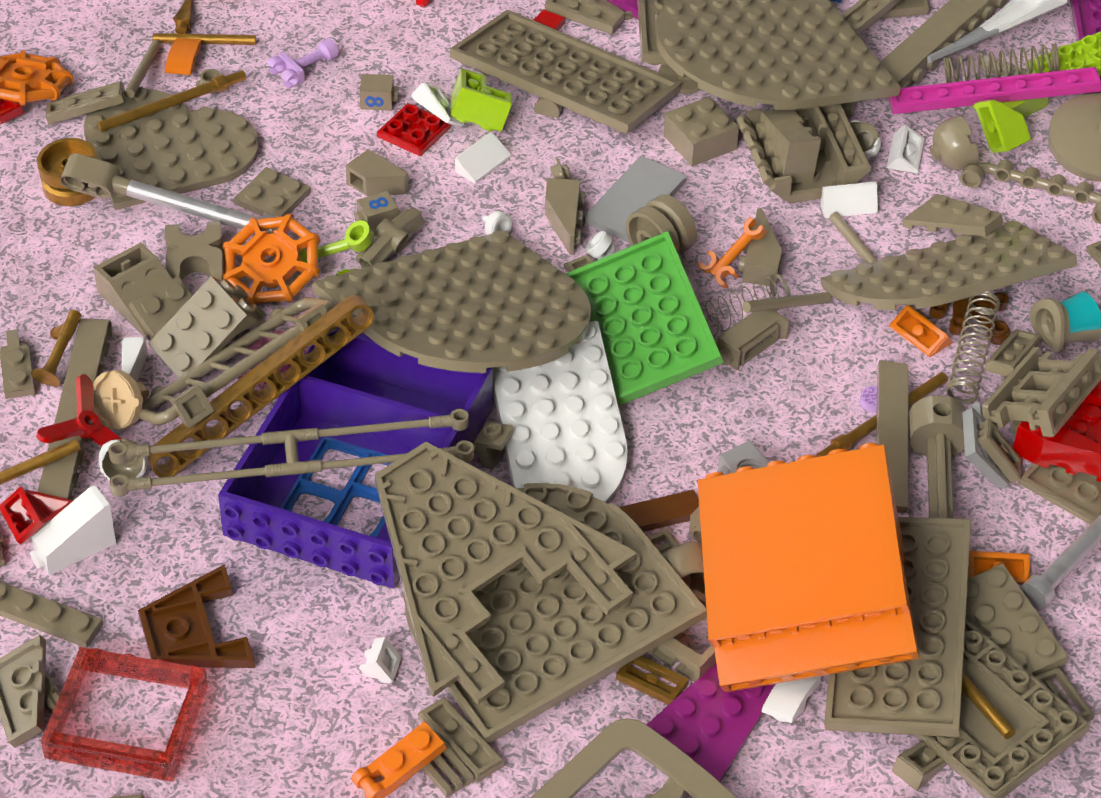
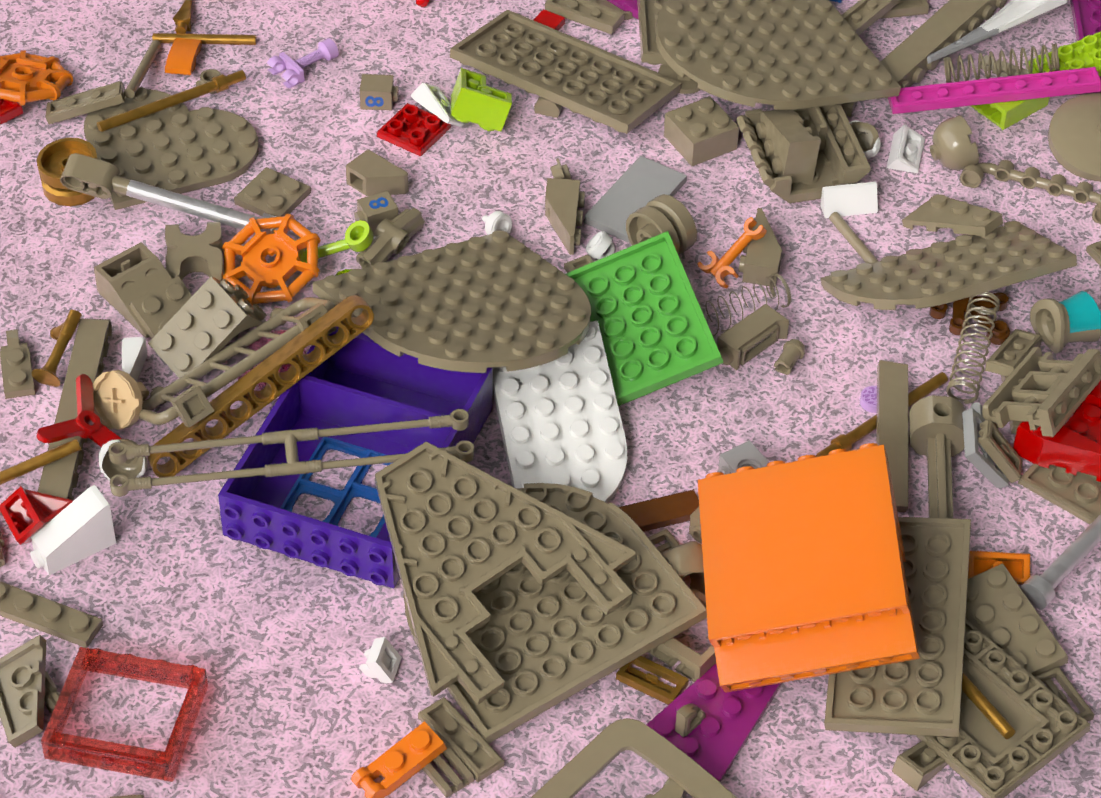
reddish brown wing [138,564,255,668] -> none
white slope [455,132,511,184] -> none
dark tan bracket [474,422,514,470] -> none
dark tan bar [743,292,831,313] -> none
white slope [762,676,822,723] -> none
orange slope [888,305,953,358] -> none
lime slope [974,99,1031,153] -> none
none -> dark tan tile [675,703,705,737]
none -> dark tan pin [774,339,805,375]

